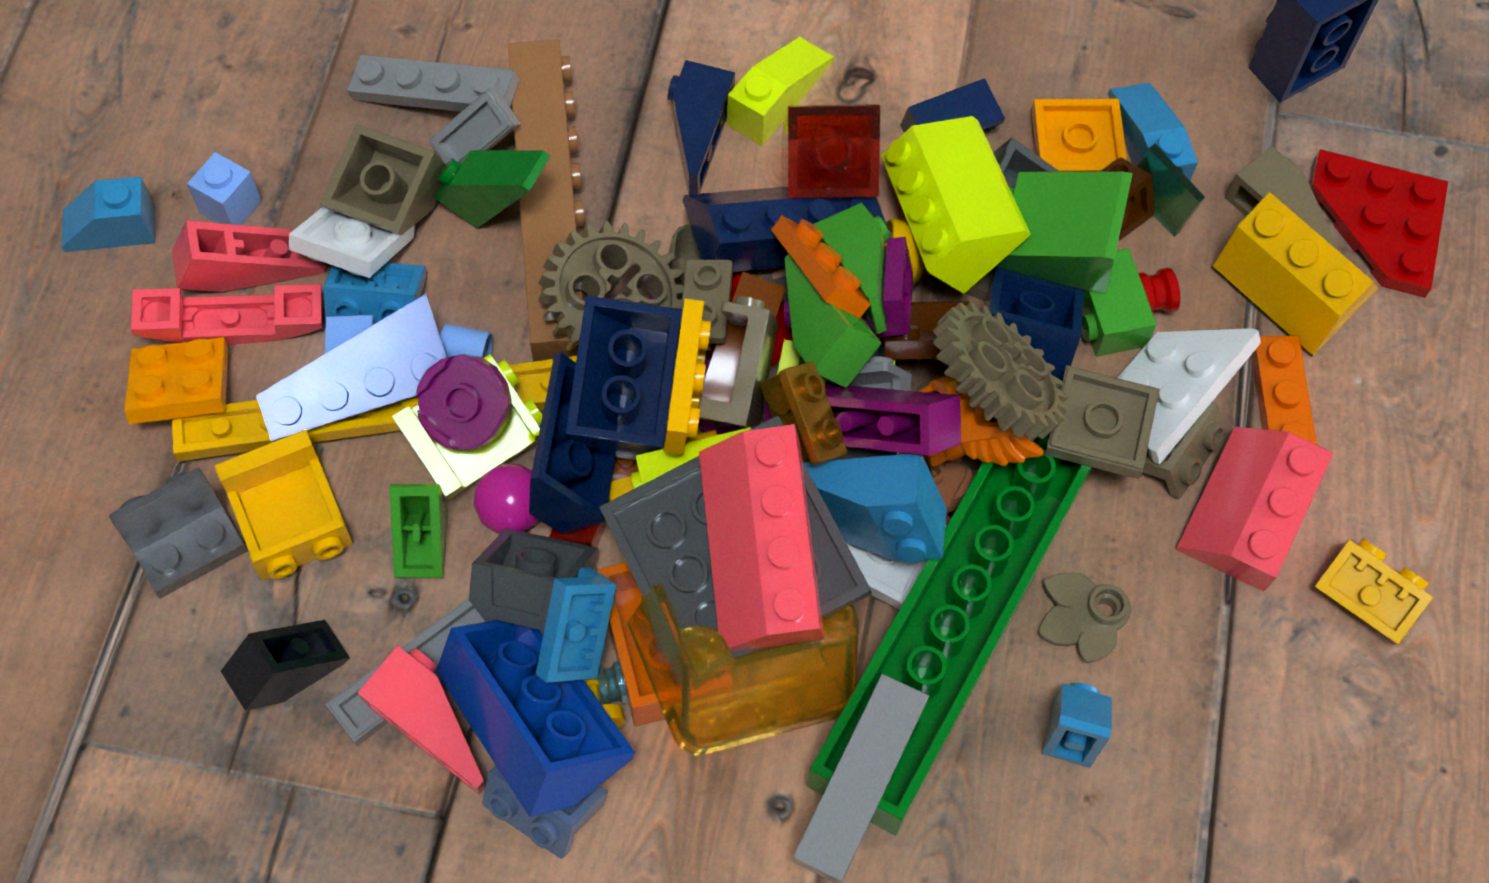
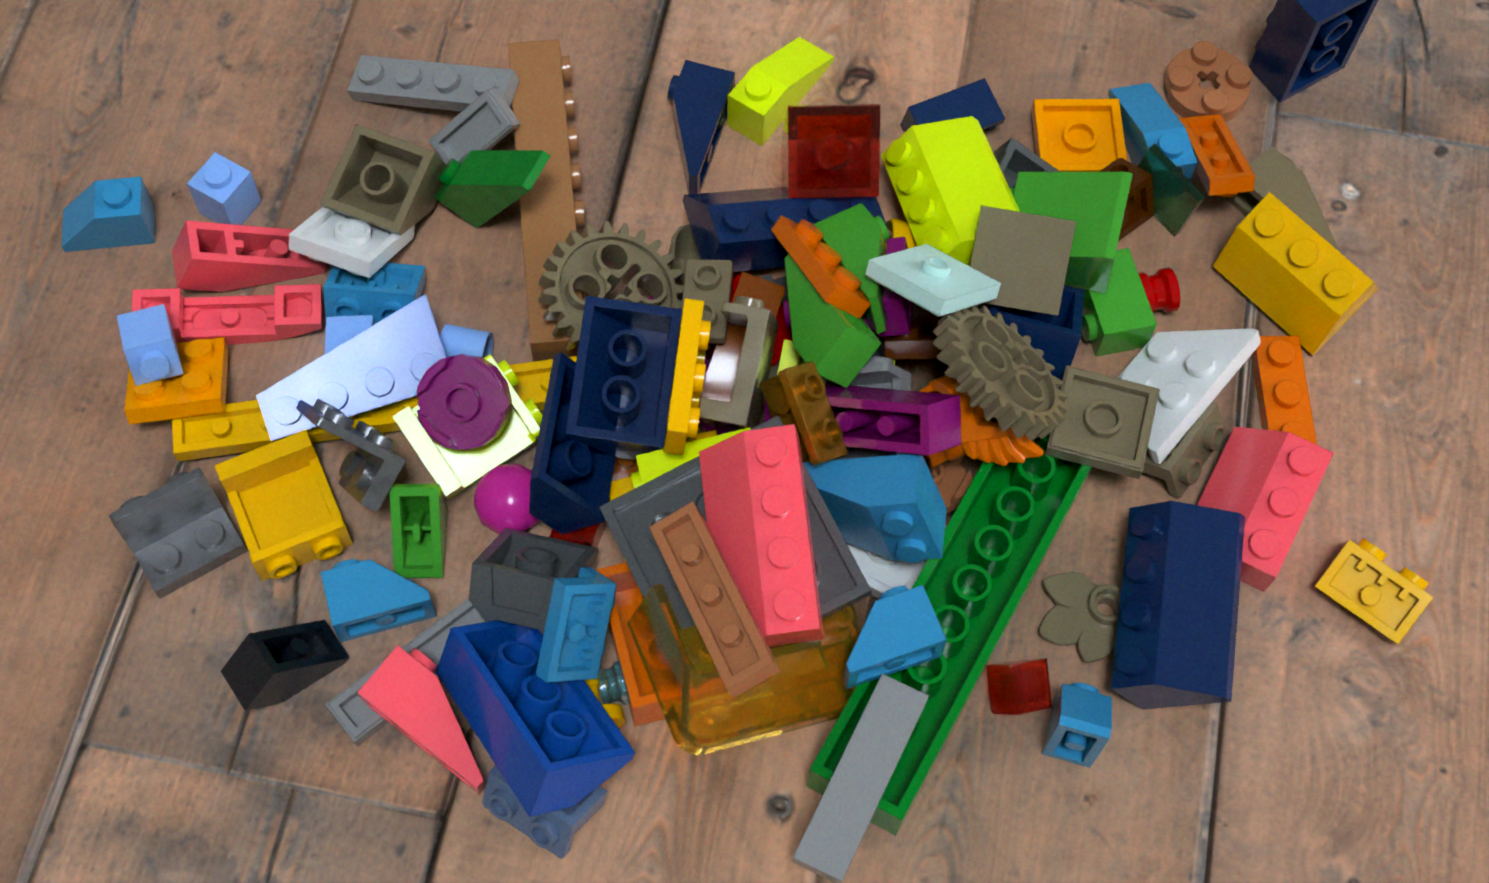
red plate [1310,149,1449,298] -> none
none -> light blue brick [117,304,183,386]
none -> flat silver bracket [296,399,406,512]
none -> dark azure slope [321,559,437,642]
none -> nougat plate [649,501,781,698]
none -> dark azure slope [843,585,947,690]
none -> light aqua plate [865,244,1001,317]
none -> dark tan tile [969,205,1076,316]
none -> clear red slope [987,658,1052,715]
none -> dark blue slope [1111,501,1245,710]
none -> nougat plate [1163,41,1252,122]
none -> orange plate [1178,114,1255,197]

